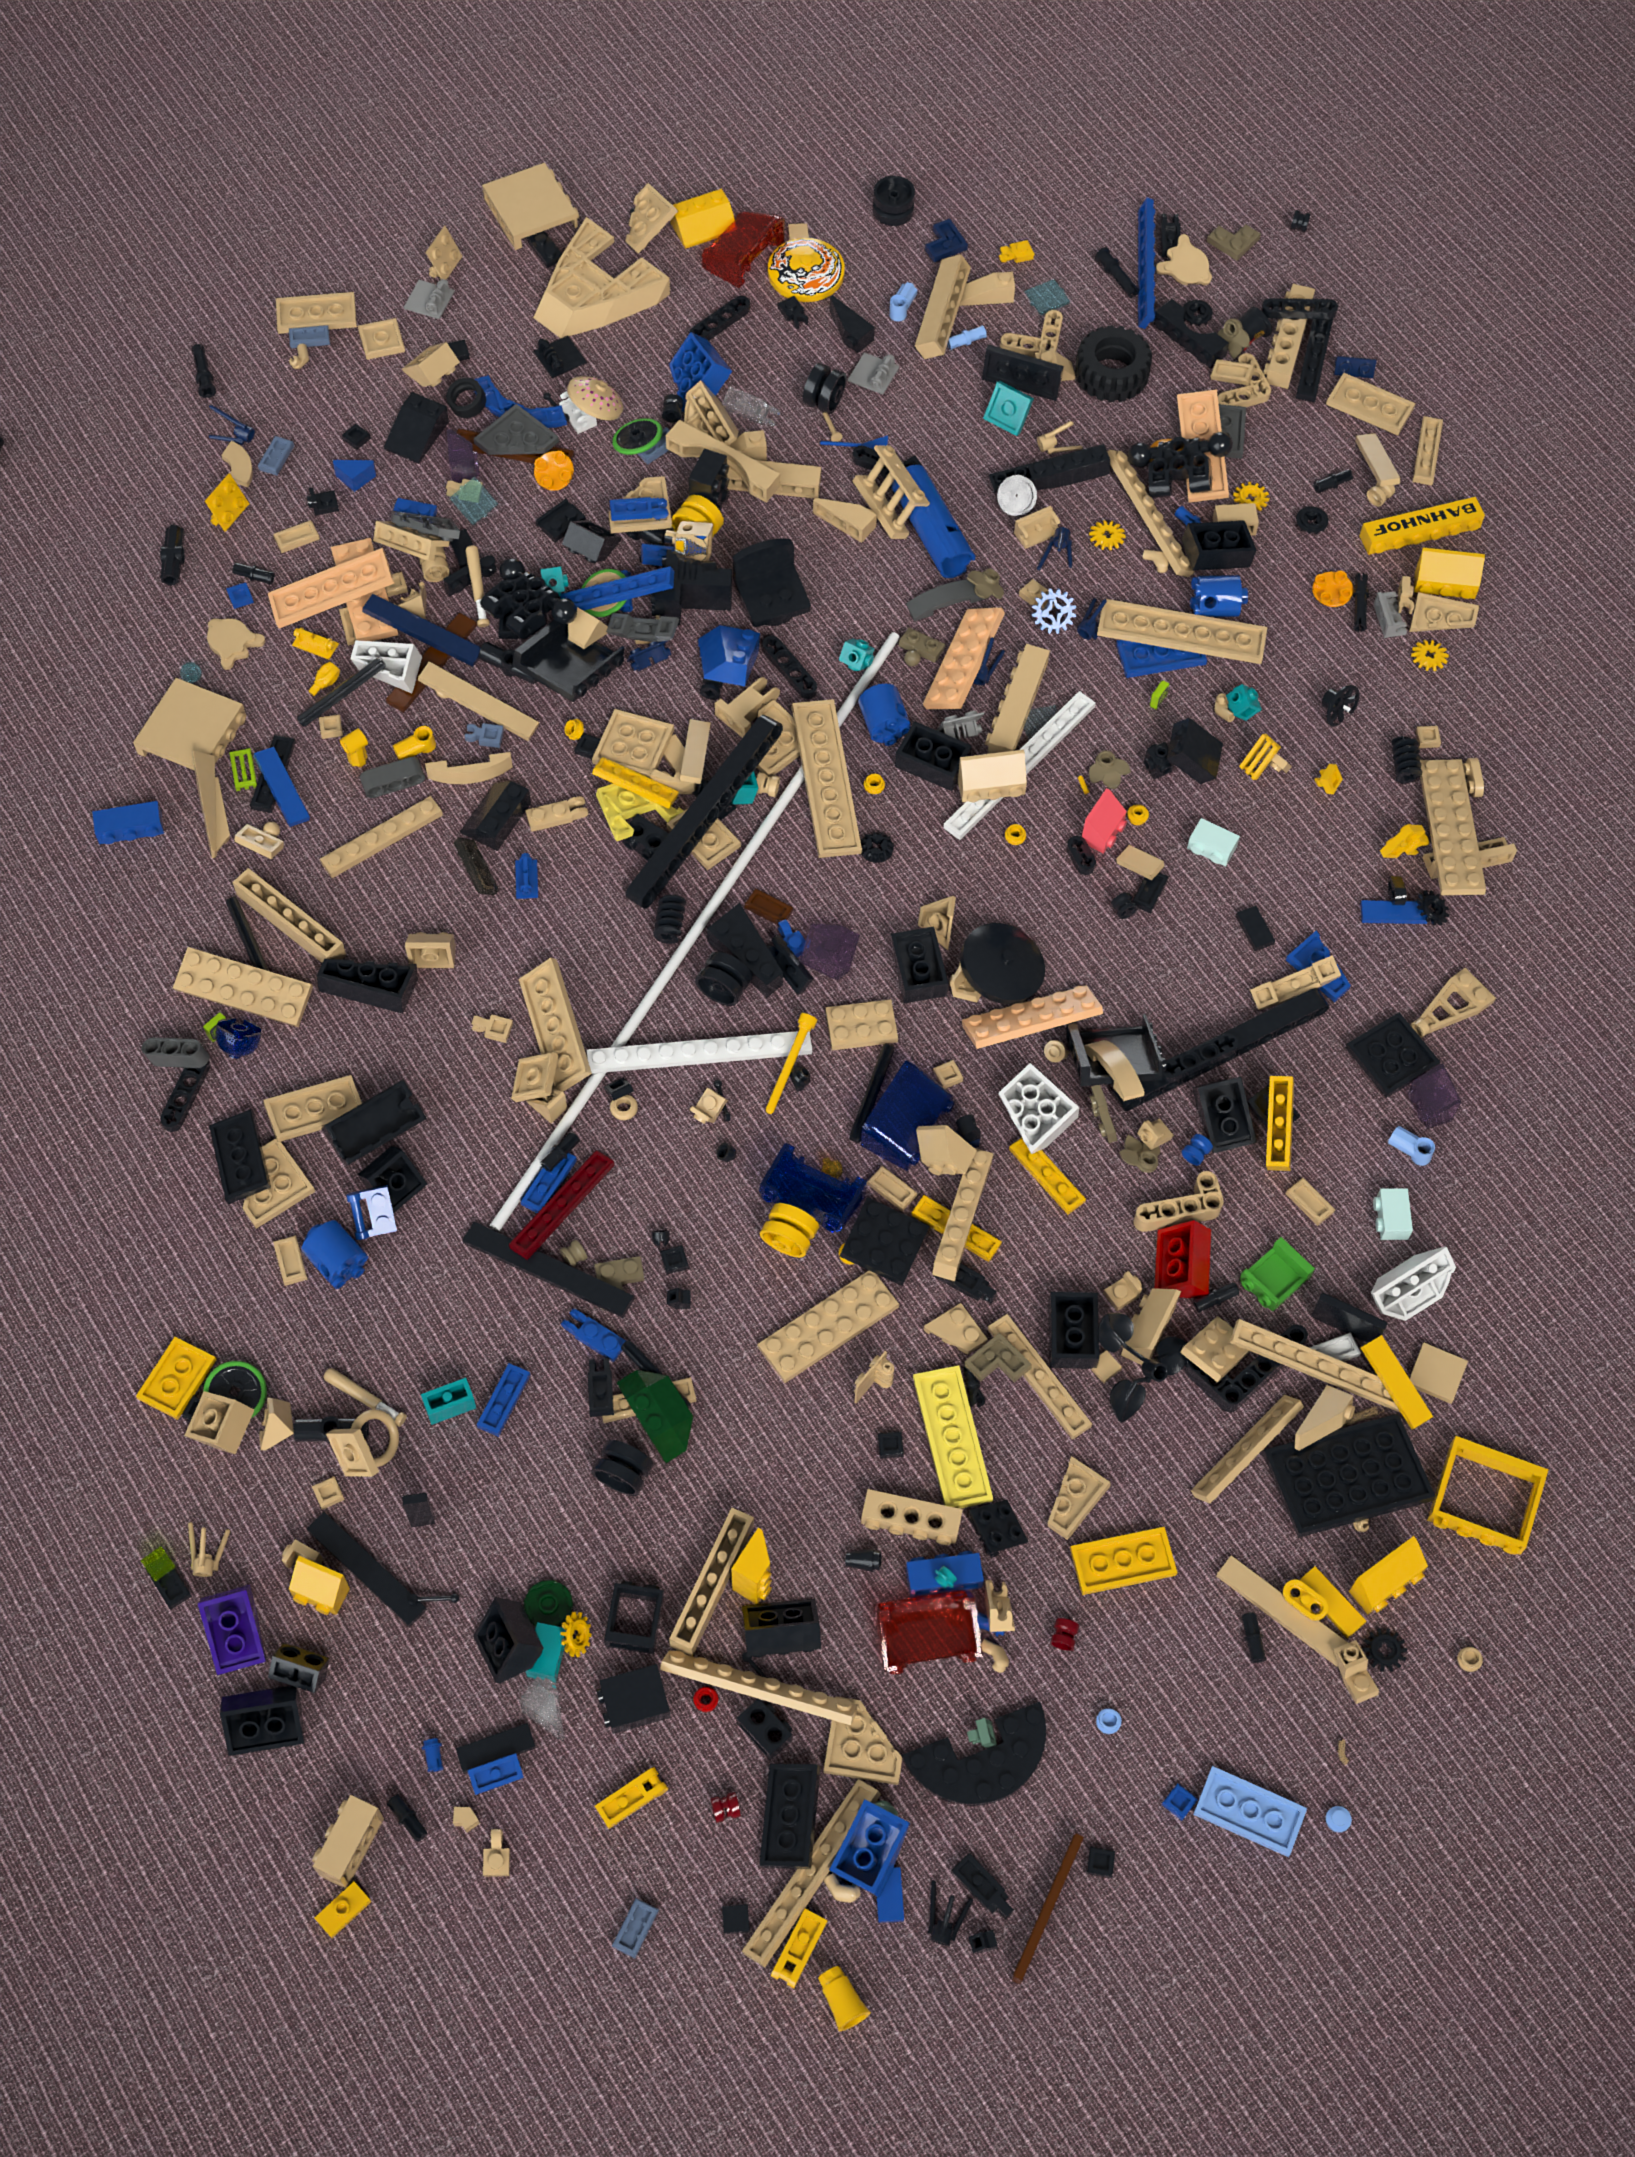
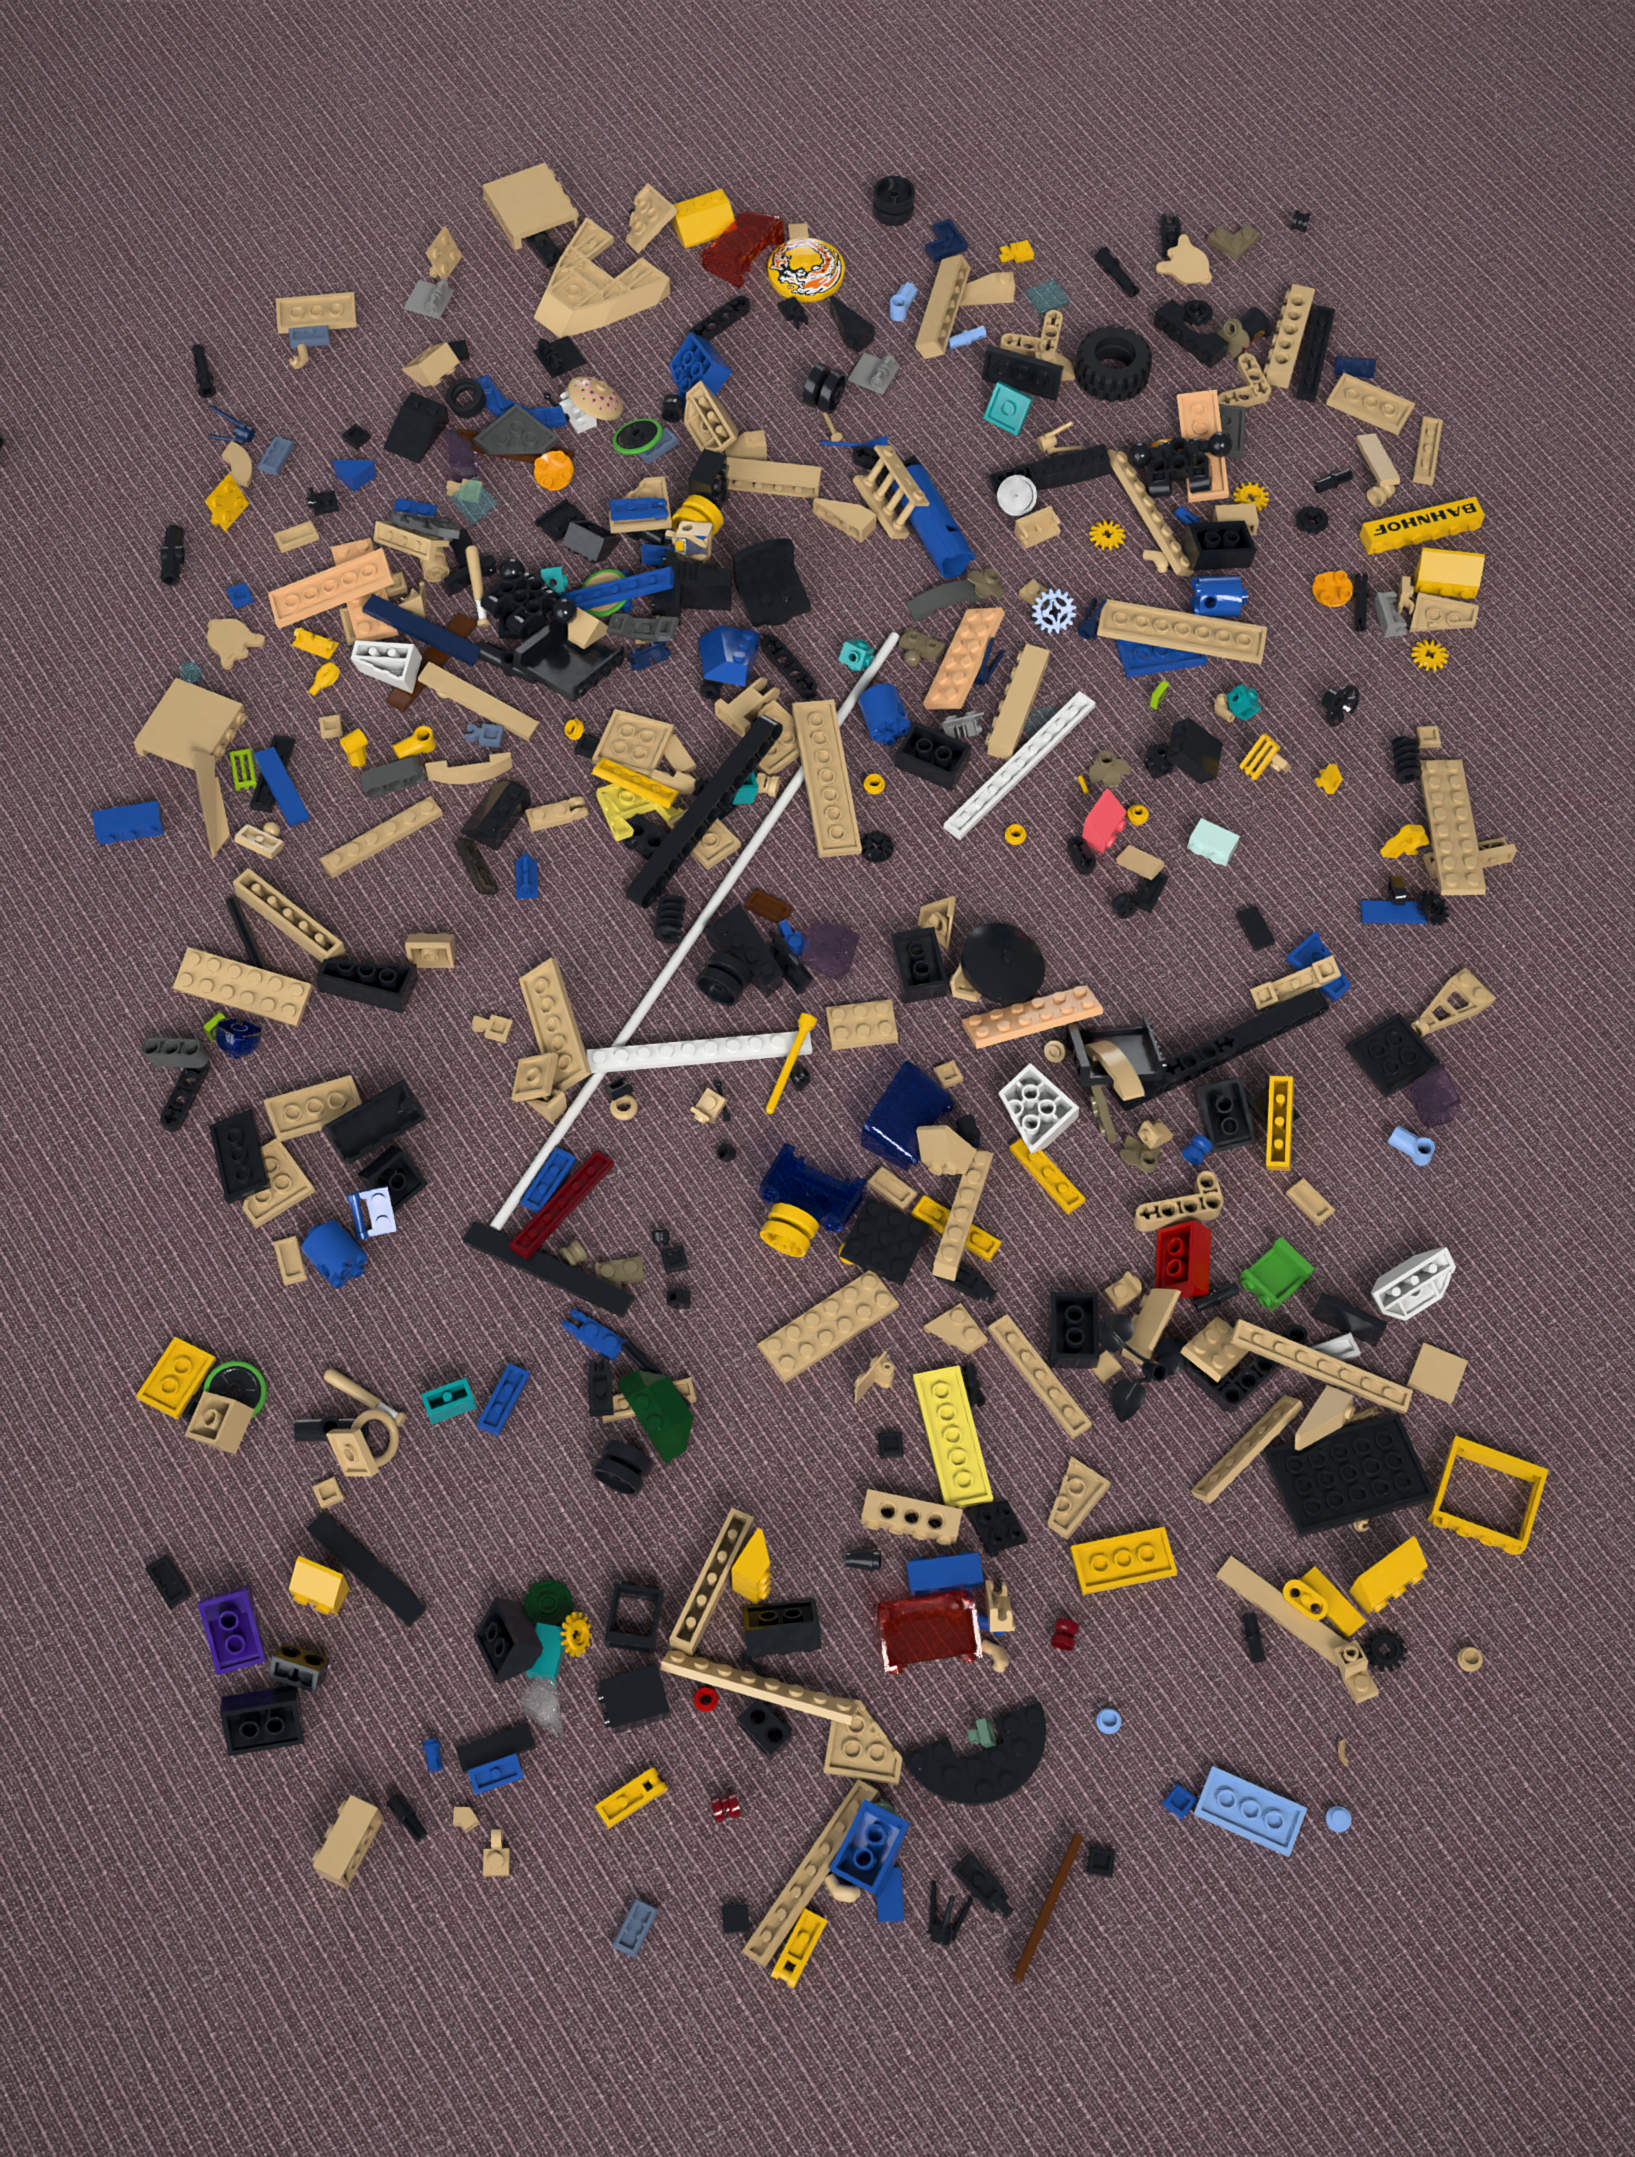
clear neon green tile [140,1546,176,1582] -> none
tan plant [188,1522,230,1577] -> none
black axle [232,563,275,585] -> none
tan slope [259,1398,294,1450] -> none
tan bracket [282,1539,323,1569] -> none
black axle [297,657,386,727] -> none
yellow plate [314,1882,372,1938] -> none
tan tile [358,318,405,360] -> none
black tile [402,1493,435,1528] -> none
black hinge [408,1593,460,1605] -> none
black axle [540,1133,580,1172] -> none
tan arch [666,420,780,503] -> none
tan tile [680,719,711,784] -> none
clear hinge [722,386,781,427] -> none
black plate [759,1764,821,1869] -> none
yellow plant [818,1966,871,2031] -> none
clear yellow plate [821,1157,843,1183] -> none
black axle [849,1043,894,1143] -> none
teal plate [935,1566,957,1588] -> none
slope [958,750,1027,802] -> none
dark tan plate [964,1333,1032,1383] -> none
black piece [968,1930,998,1953] -> none
dark blue plant [1037,527,1073,571] -> none
blue plate [1138,198,1156,329] -> none
tan tile [1211,359,1255,385] -> none
black beam [1261,298,1338,319] -> none
yellow tile [1361,1335,1433,1430] -> none
light aqua brick [1373,1188,1413,1240] -> none
tan plate [1463,758,1484,798] -> none

